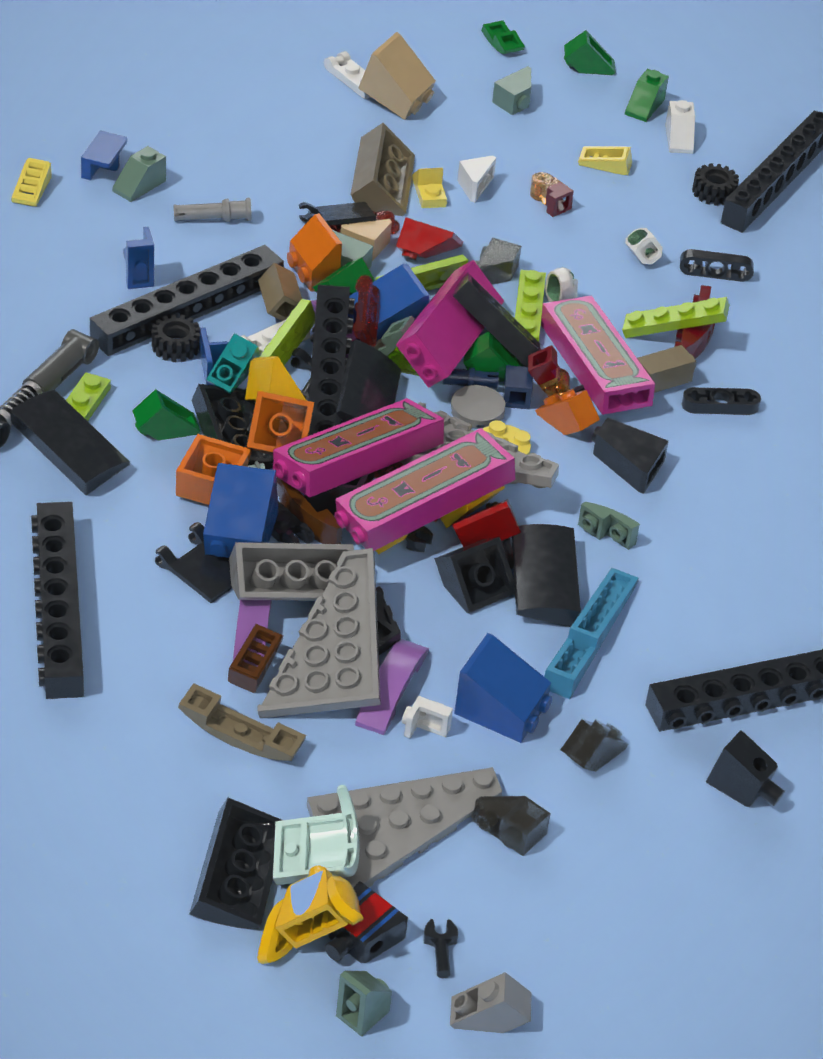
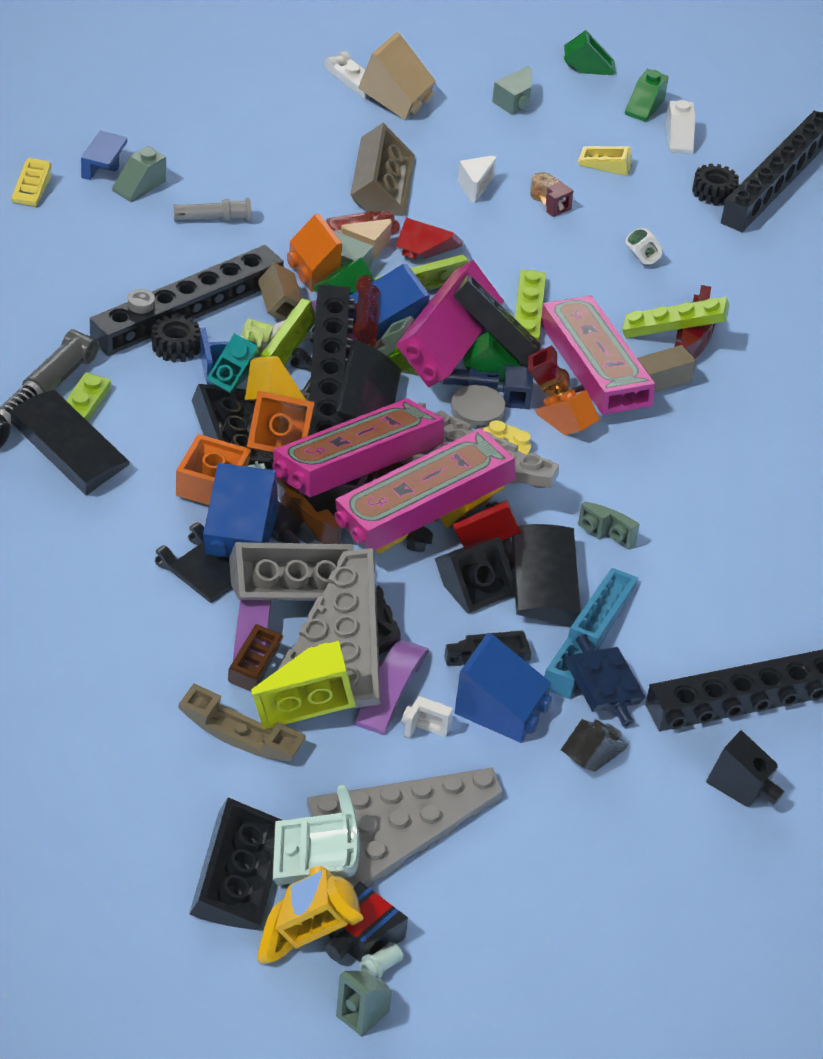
black brick [31,502,84,699] -> none
blue panel [123,226,154,289] -> none
green slope [132,389,201,441] -> none
black flag [299,202,376,226] -> none
light yellow slope [412,168,447,208] -> none
black bar [423,919,458,978] -> none
light grey slope [450,972,531,1033] -> none
clear smoke slope [473,796,551,856] -> none
clear smoke slope [475,237,522,285] -> none
green slope [481,20,525,54] -> none
white rock [545,267,578,302] -> none
black slope [592,418,669,494] -> none
black beam [680,249,754,282] -> none
black beam [681,387,761,415] -> none
none -> light grey tile [128,289,155,314]
none -> yellowish green plate [241,318,274,347]
none -> neon yellow slope [251,641,356,730]
none -> light aqua pin [359,942,403,979]
none -> black hinge [444,630,532,666]
none -> dark blue plate [565,634,645,727]

